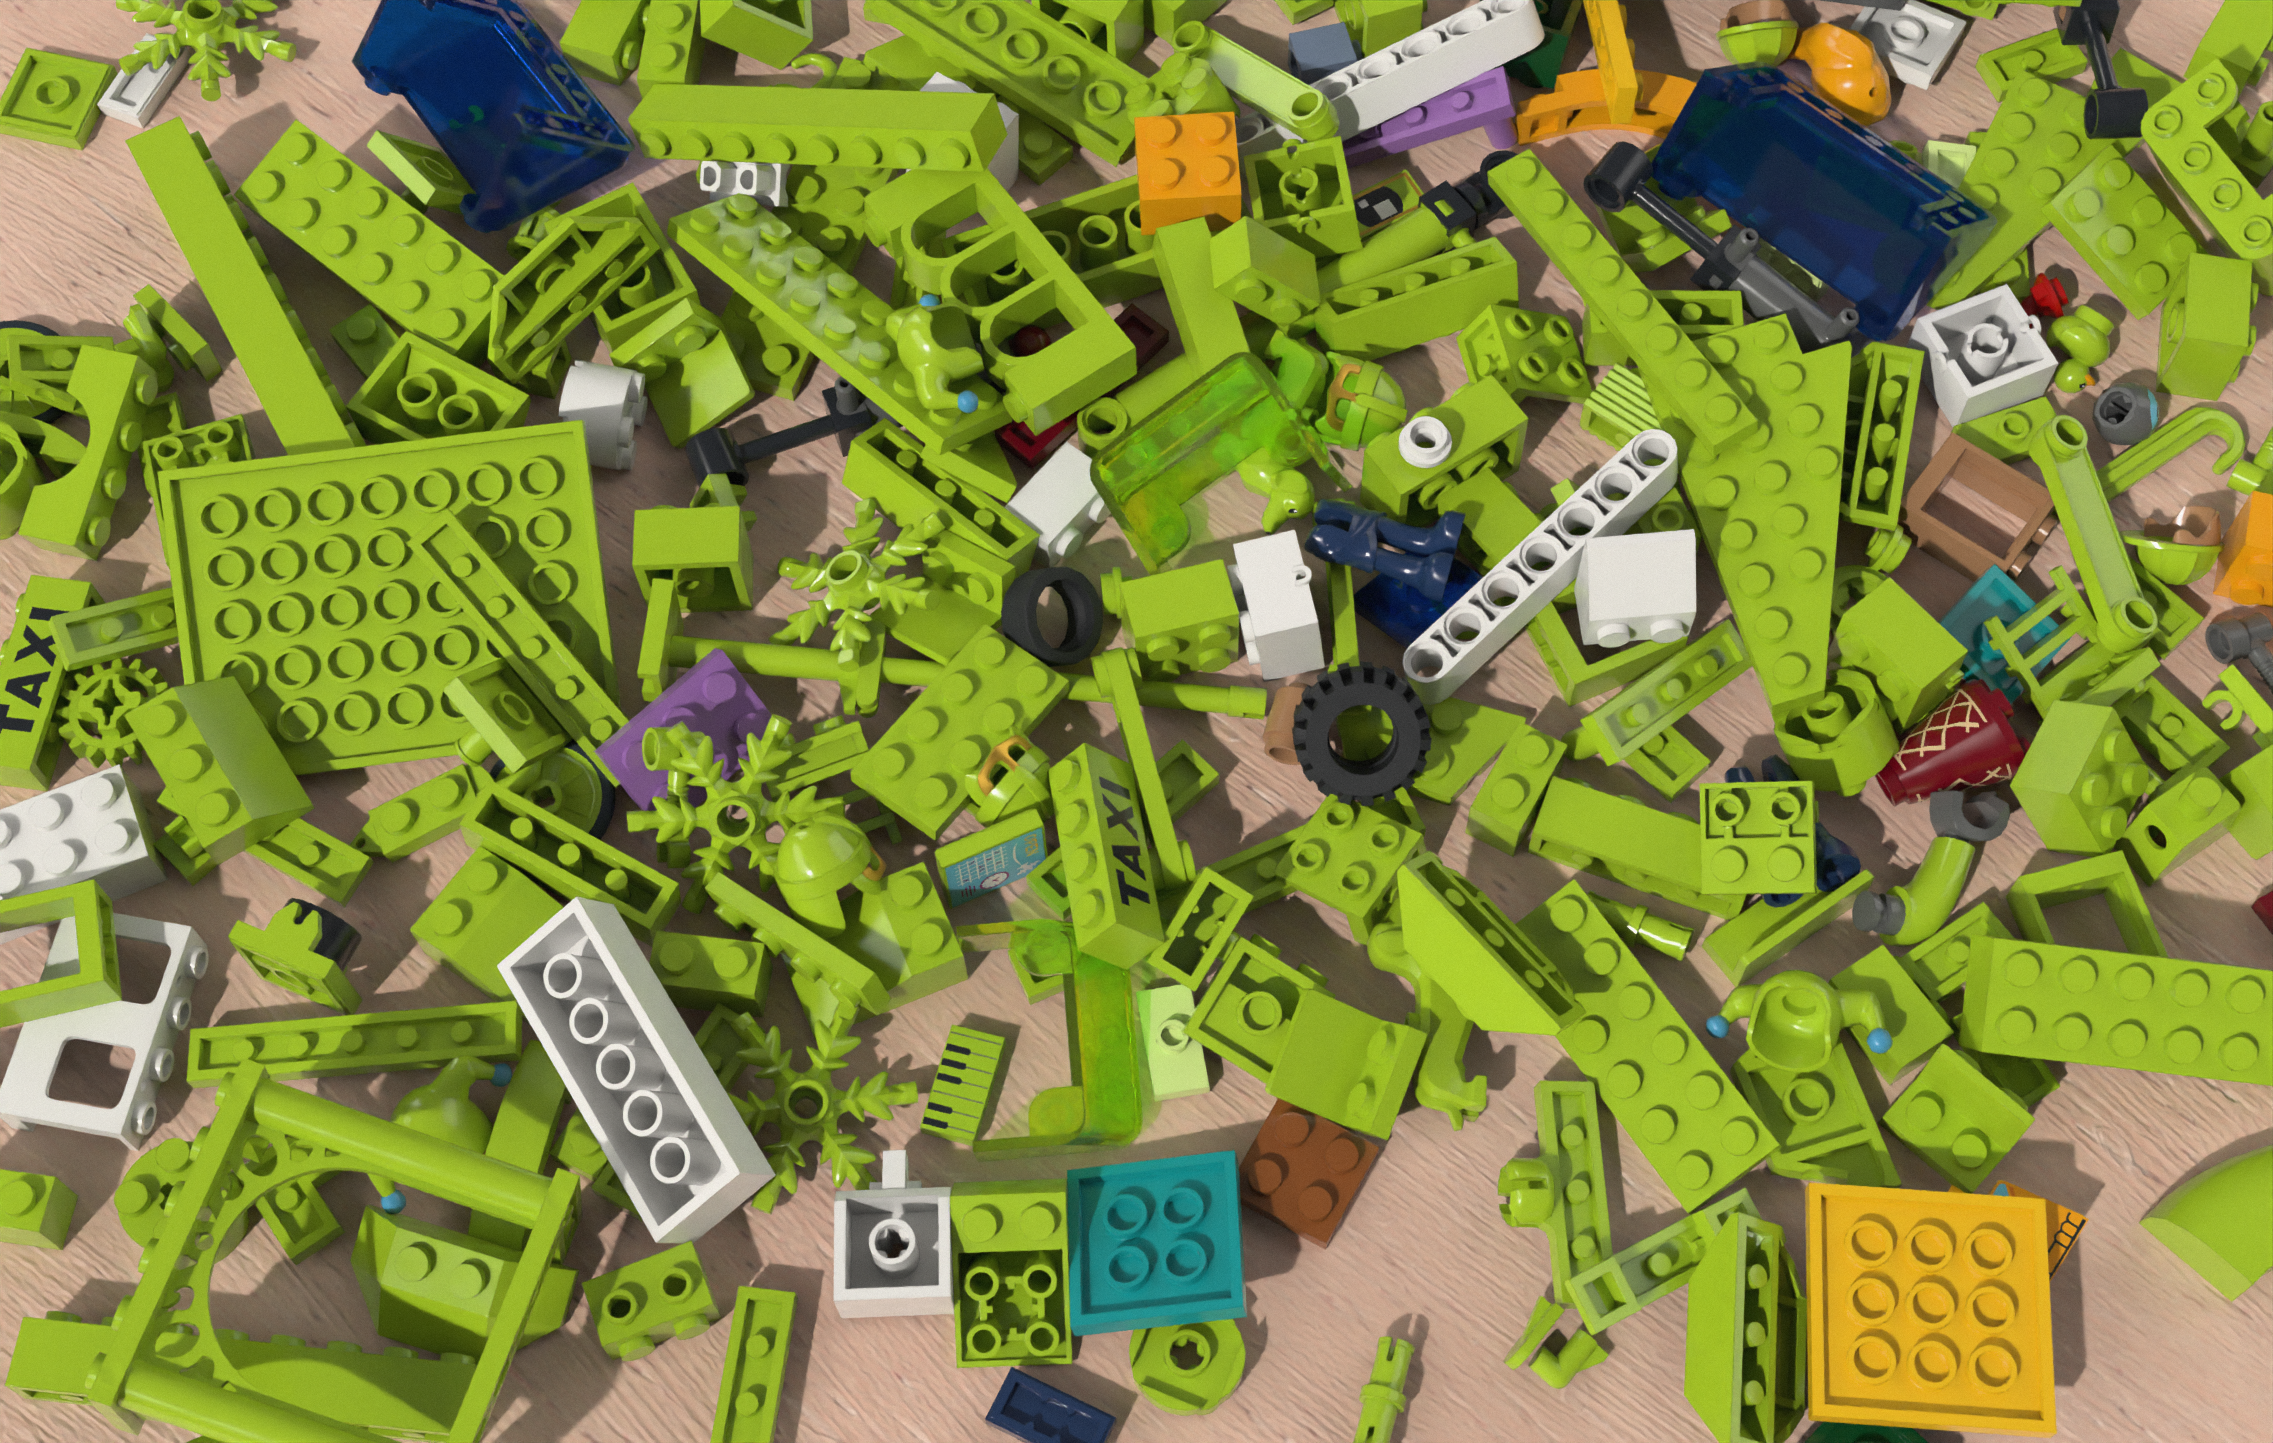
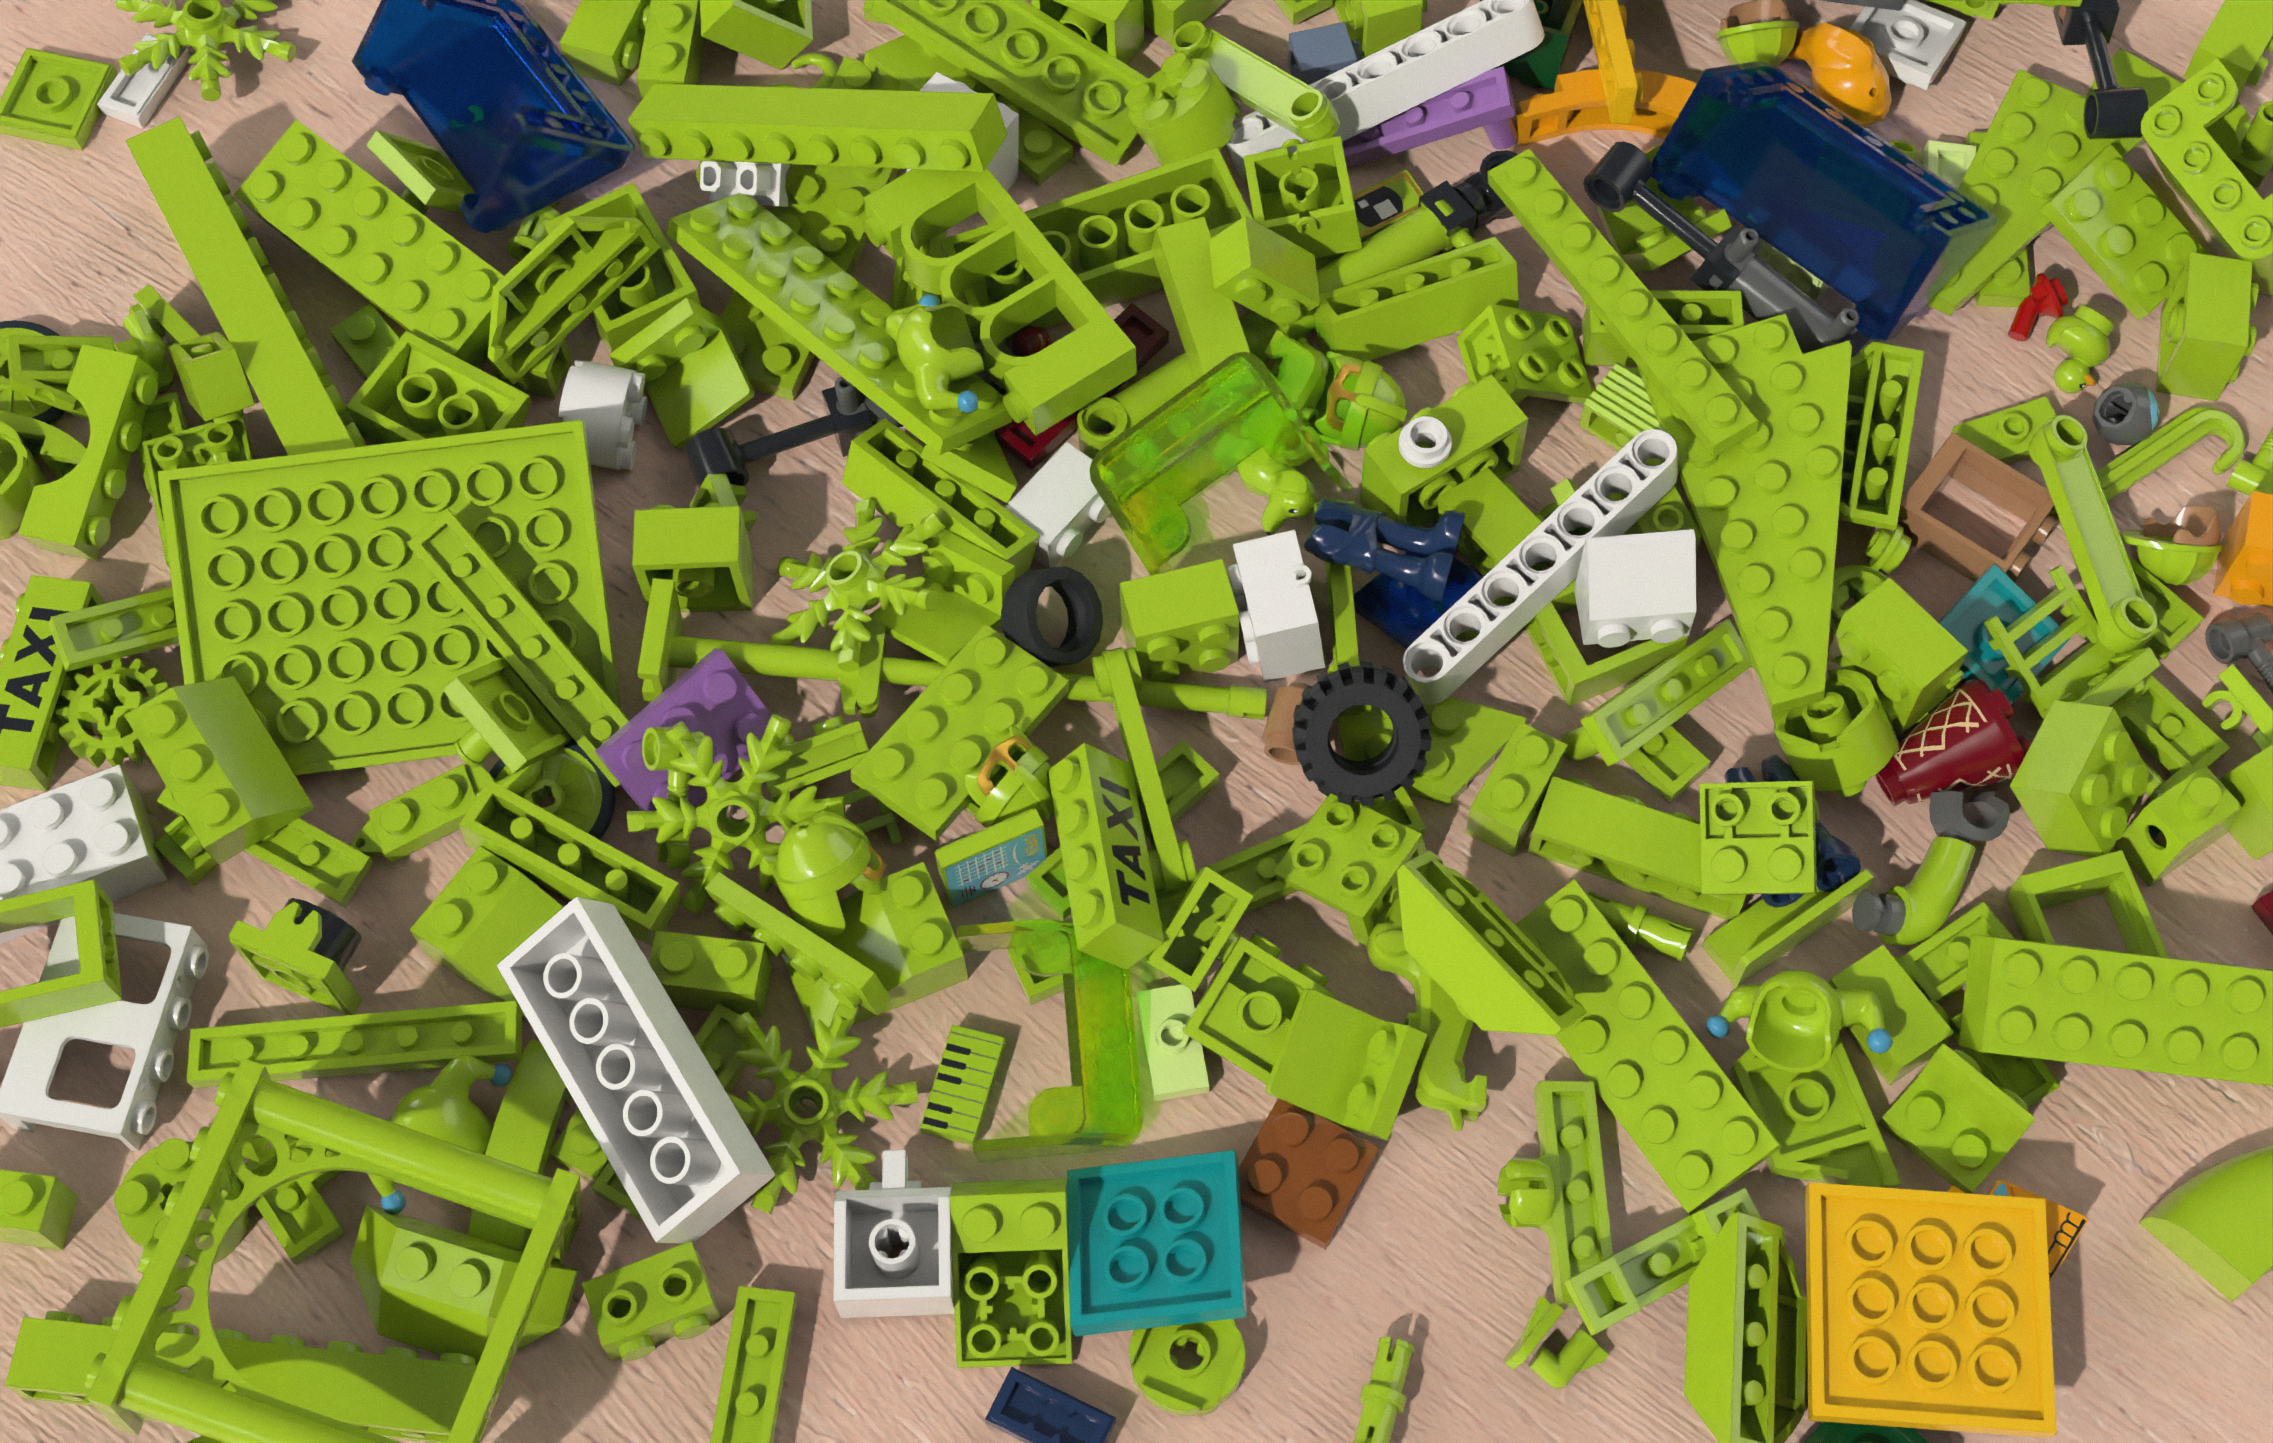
lime plate [1100,567,1132,619] -> none
light orange brick [1134,111,1242,235] -> none
white brick [1906,284,2058,427] -> none
lime plate [1975,28,2088,103] -> none
none -> lime brick [169,331,255,424]

